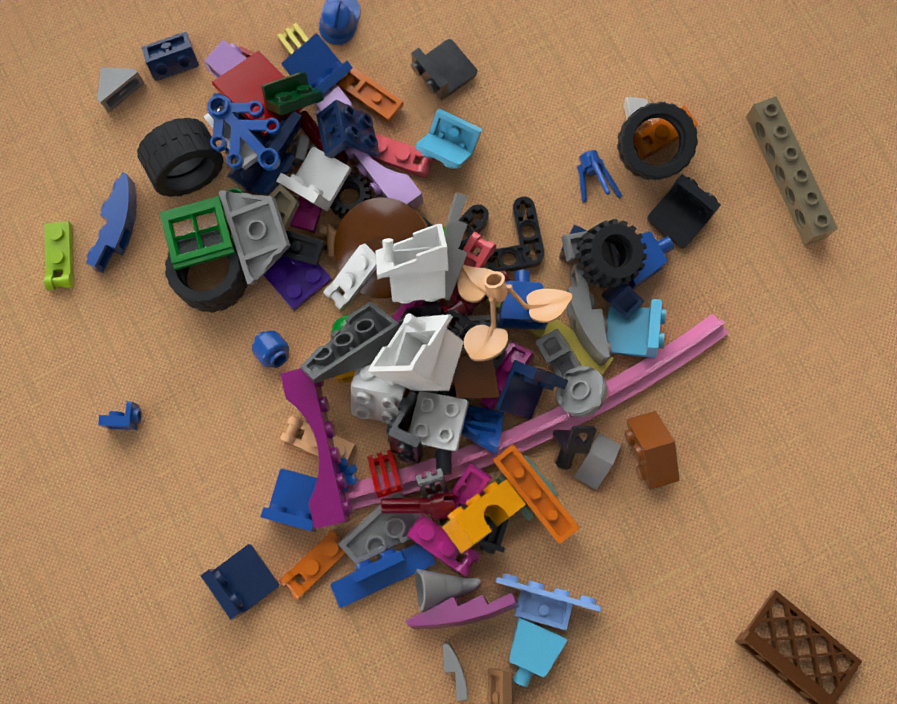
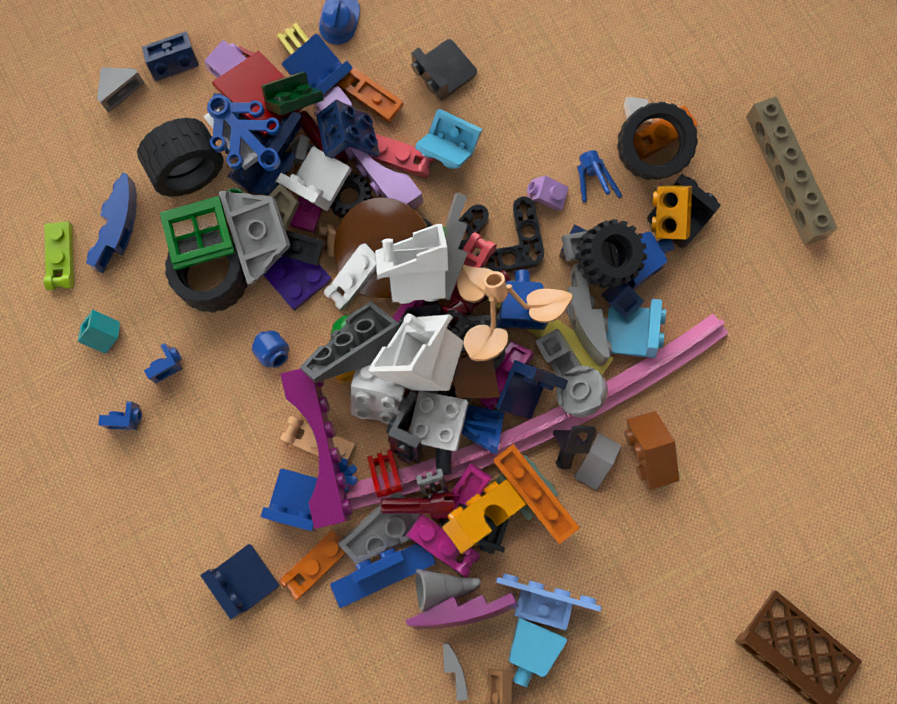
none -> teal panel [77,309,120,353]
none -> blue bracket [144,343,183,384]
none -> lavender bracket [527,175,568,211]
none -> light orange brick [652,185,692,239]

